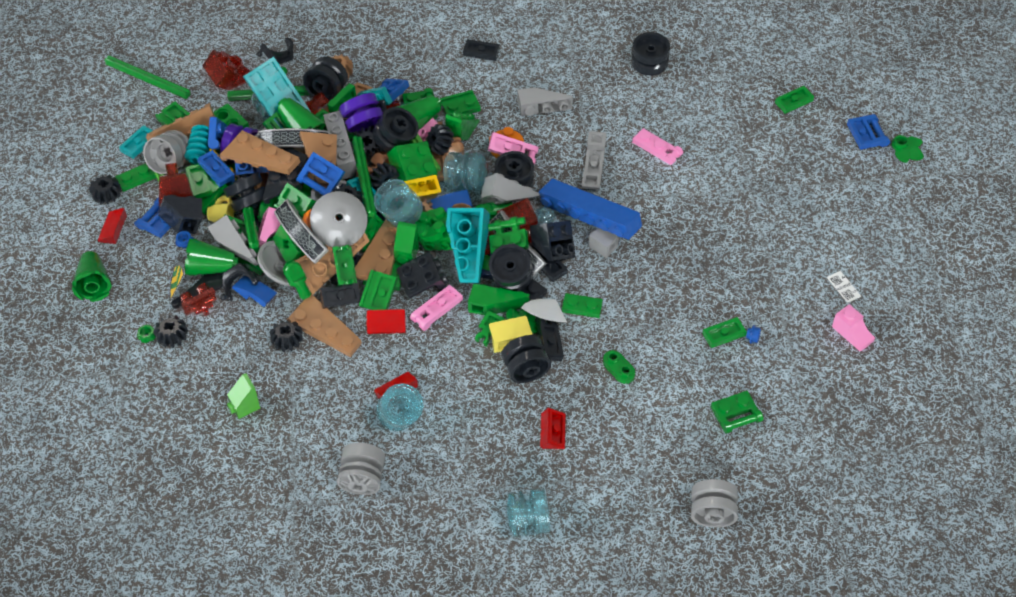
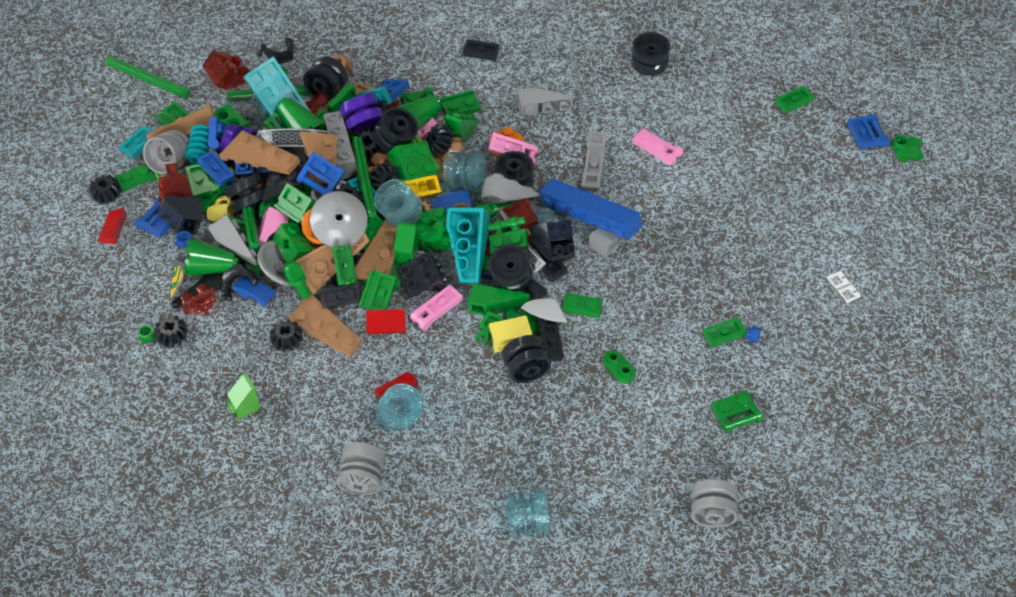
green cone [72,251,112,302] -> none
slope [274,199,329,264] -> none
red slope [540,407,566,449] -> none
bright pink arch [832,304,875,352] -> none

